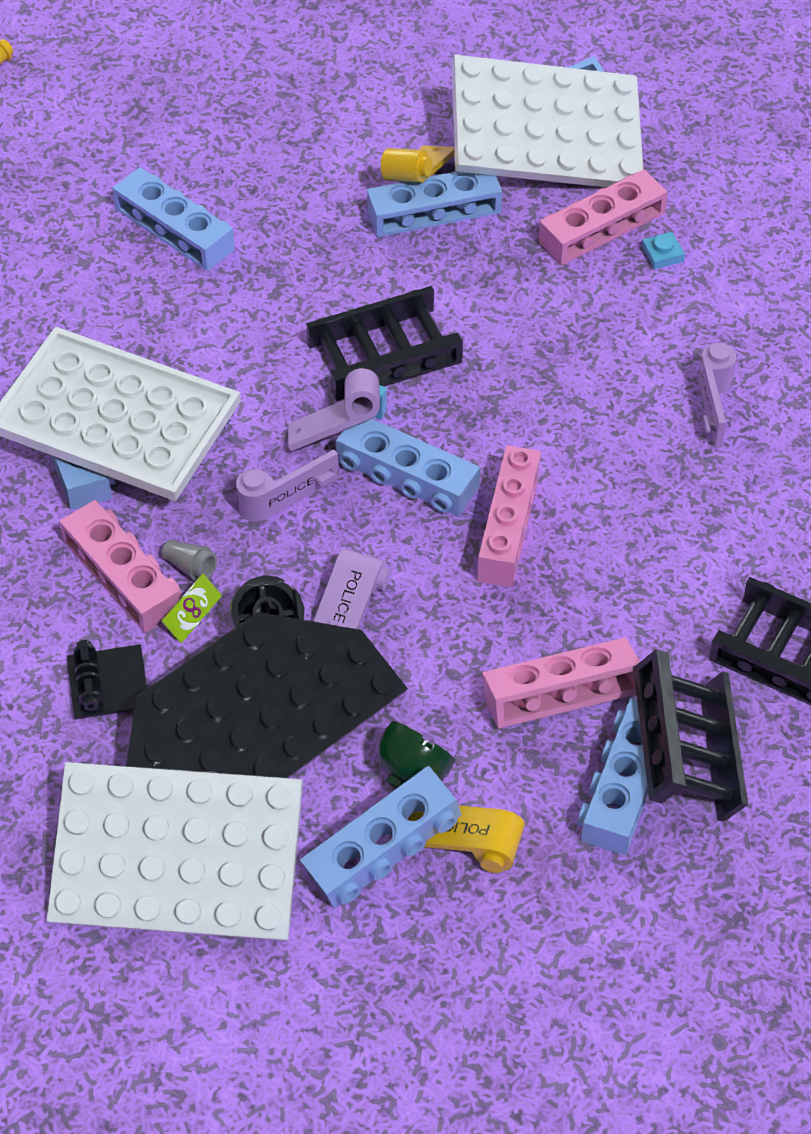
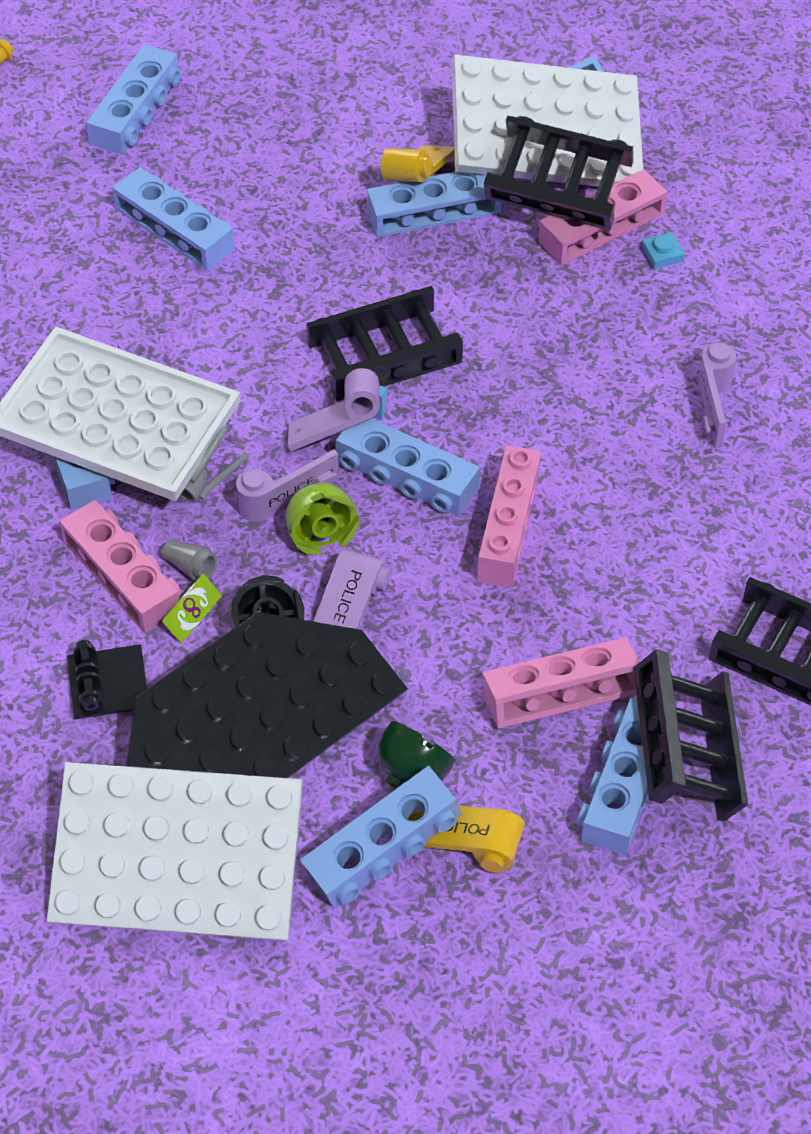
none -> light blue brick [86,44,181,155]
none -> light grey plant [180,427,249,502]
none -> lime cylinder [285,482,359,555]
none -> black fence [483,115,634,231]

